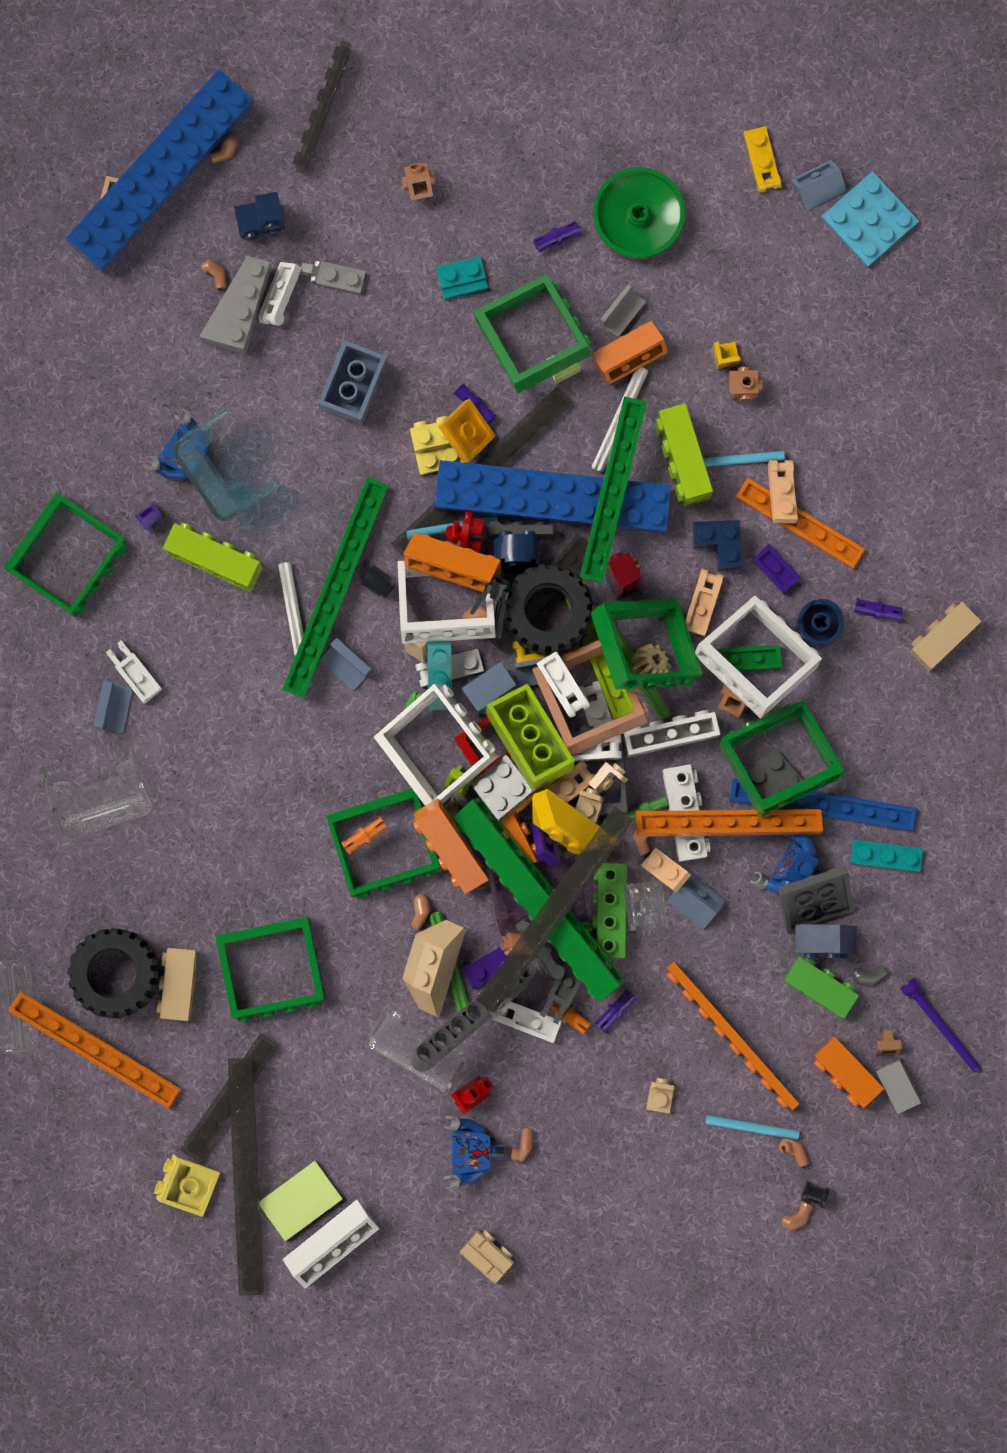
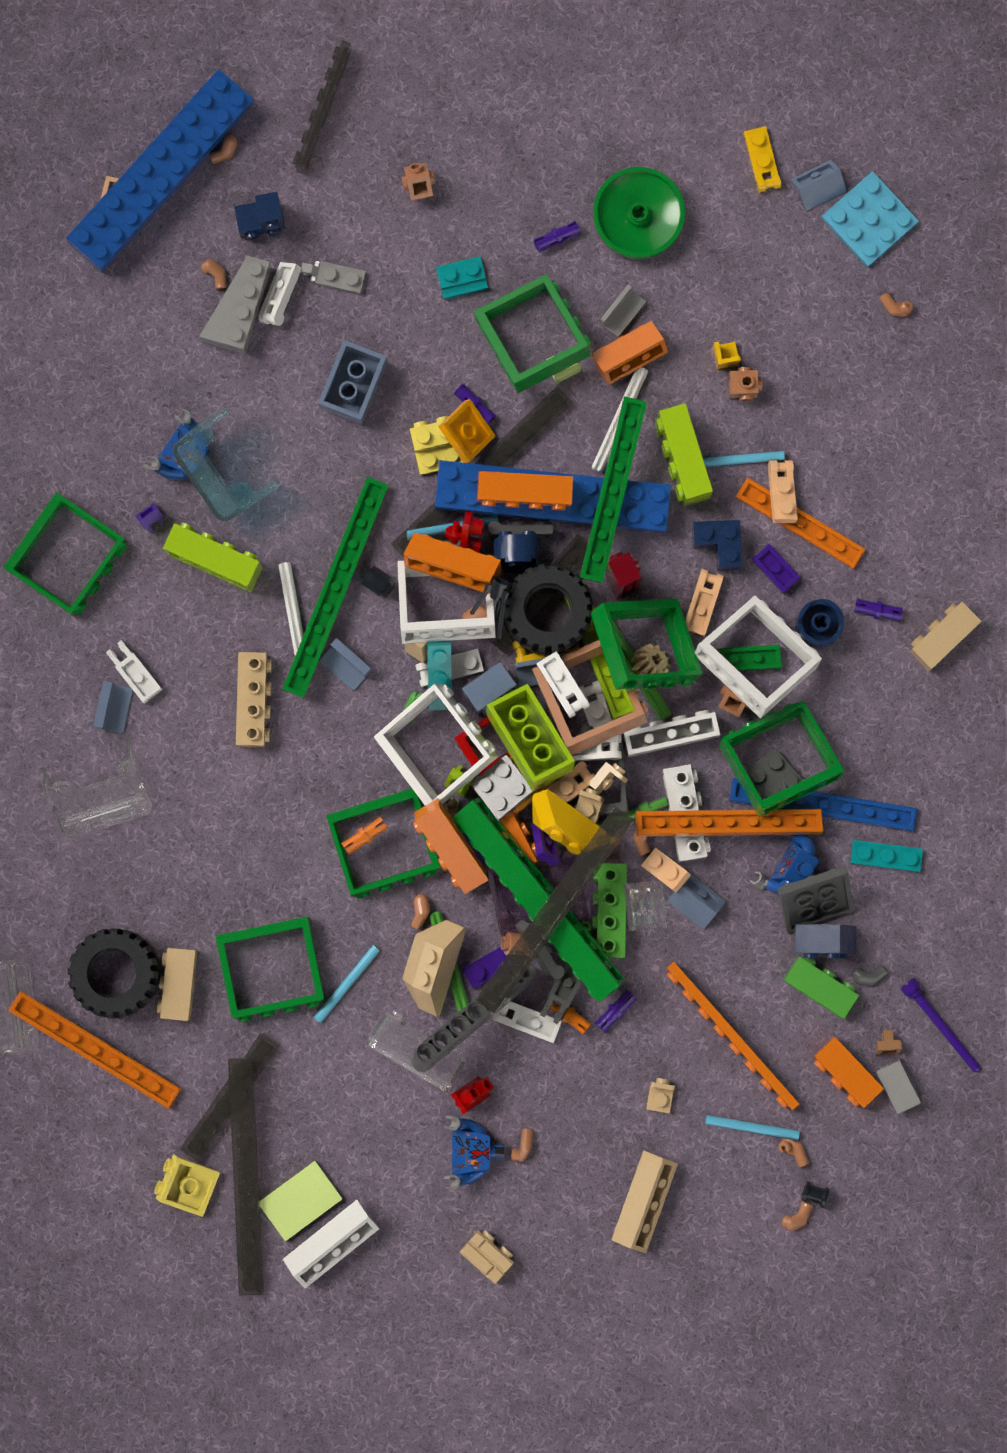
none -> tan brick [236,652,272,747]
none -> medium azure bar [314,945,380,1023]
none -> orange brick [477,471,573,511]
none -> tan brick [611,1151,678,1253]
none -> nougat arm [879,292,913,317]

